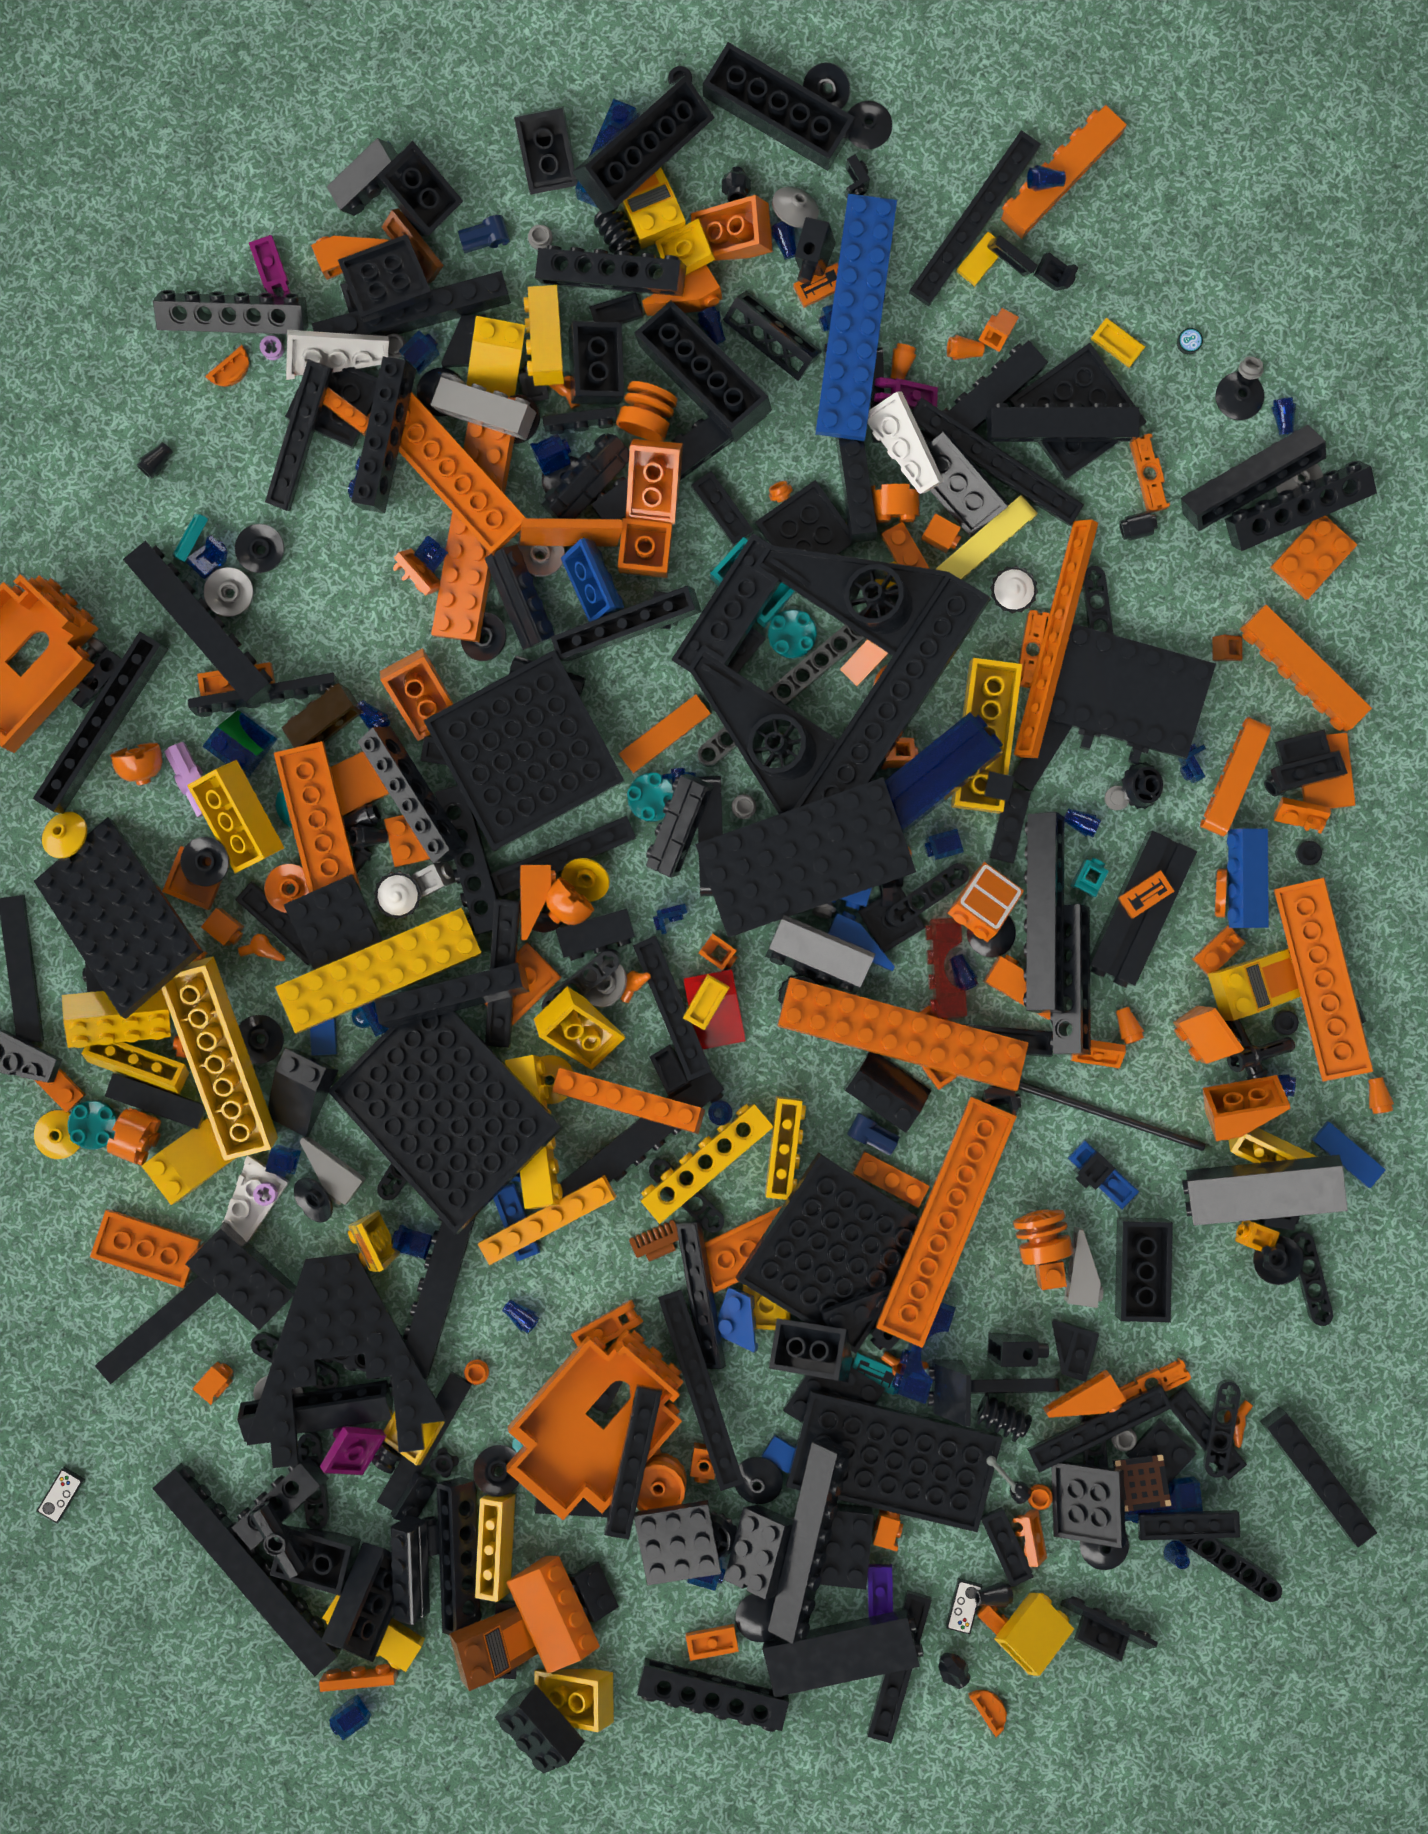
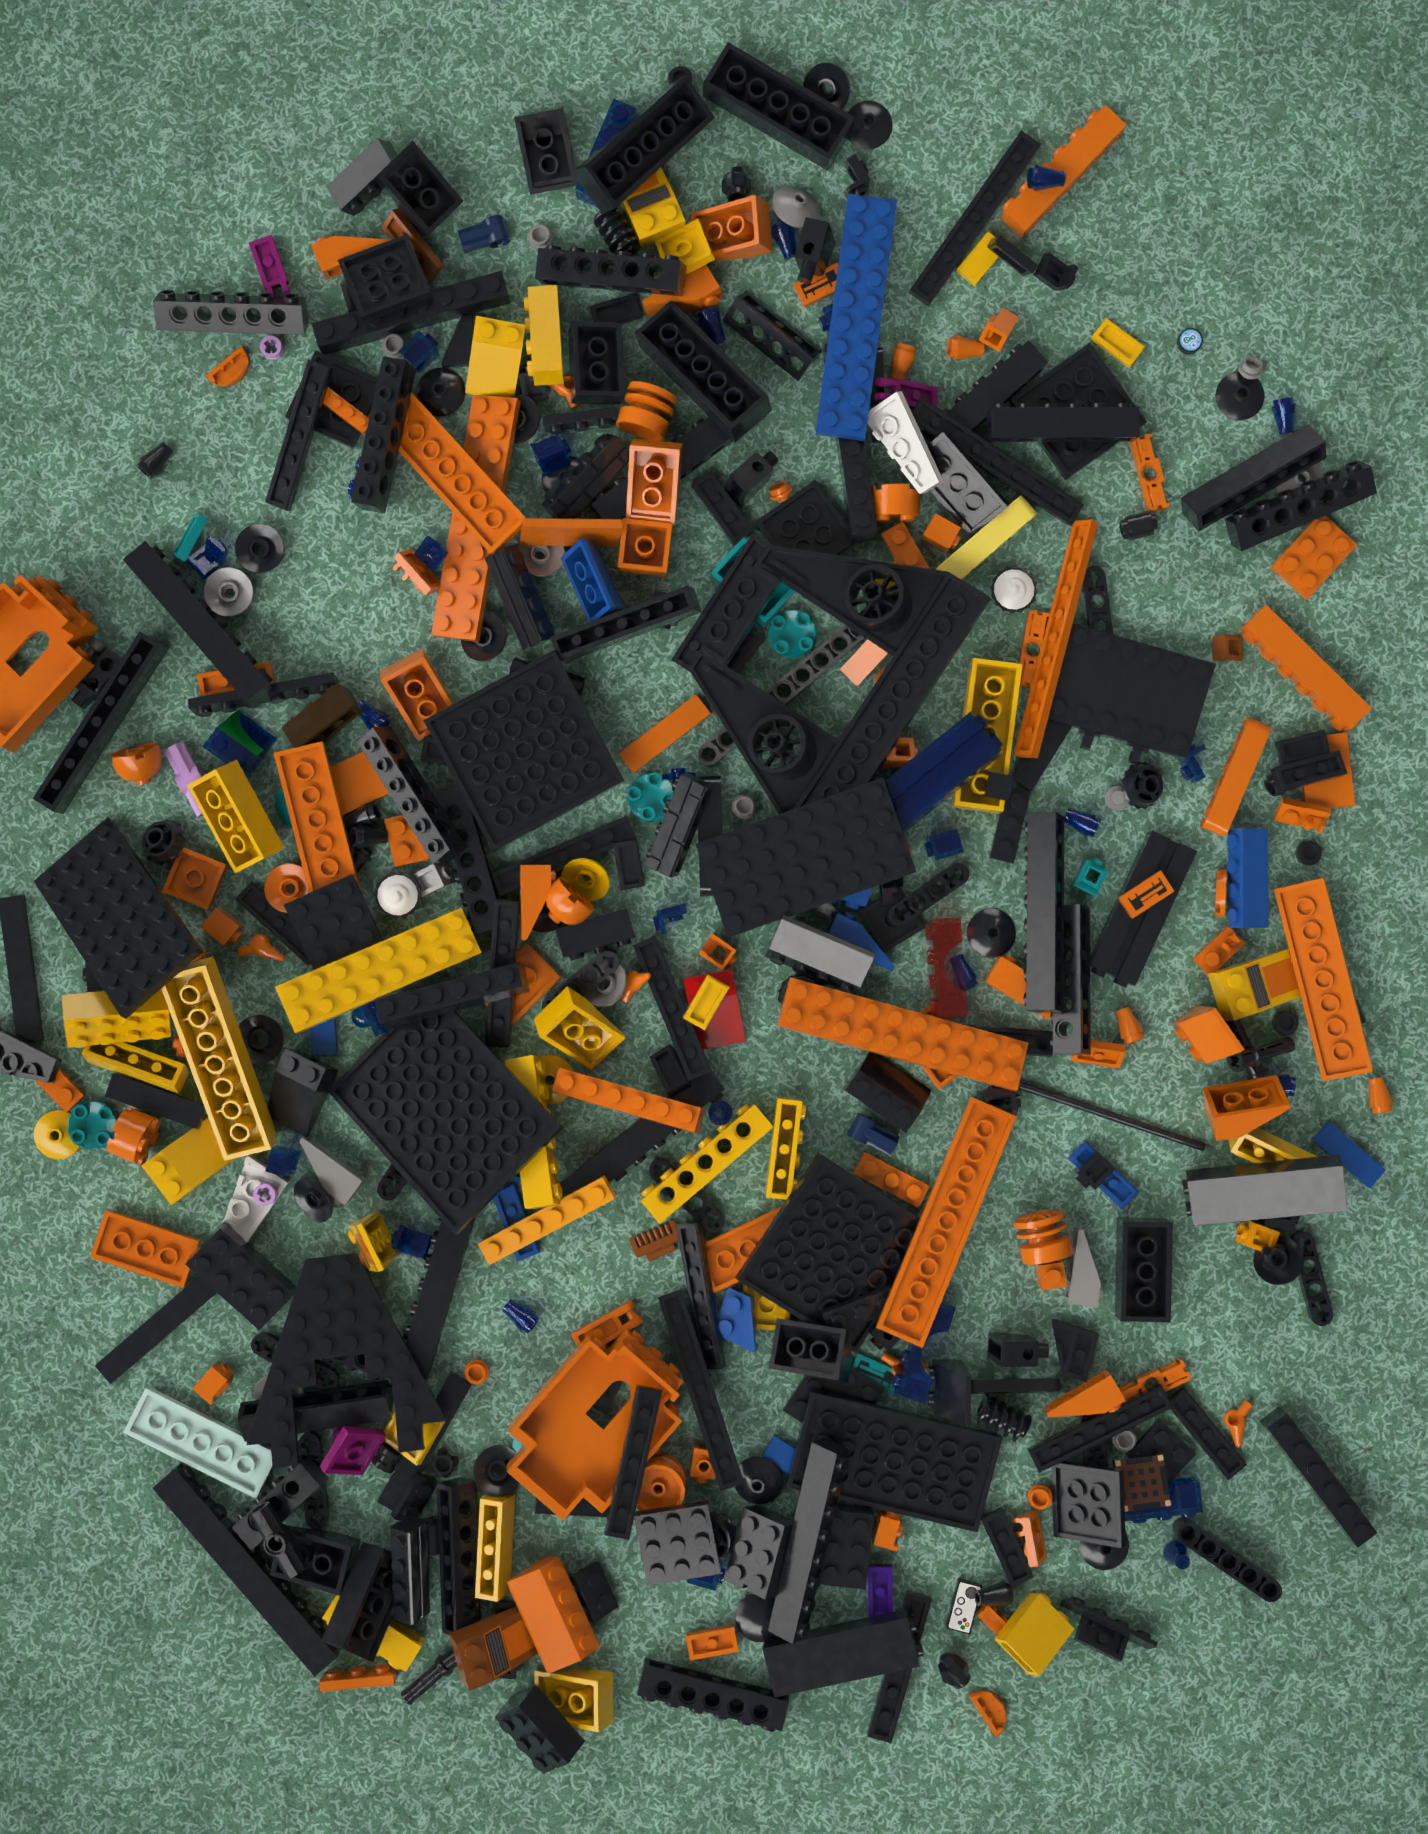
tile [36,1466,85,1524] -> none
yellow dish [42,812,87,859] -> none
black dish [180,837,229,886] -> none
white wing [286,330,389,380] -> none
clear blue brick [329,1694,372,1740] -> none
light grey brick [431,377,536,440] -> none
orange brick [948,862,1024,942] -> none
hinge [987,1456,1032,1504] -> none
black tile [1138,1510,1240,1541] -> none
black beam [1203,1379,1241,1478] -> none
none -> light aqua plate [123,1386,272,1498]
none -> black piece [142,819,186,865]
none -> black pin [401,1645,457,1705]
none -> black tile [612,837,645,890]
none -> black torso [725,451,779,508]

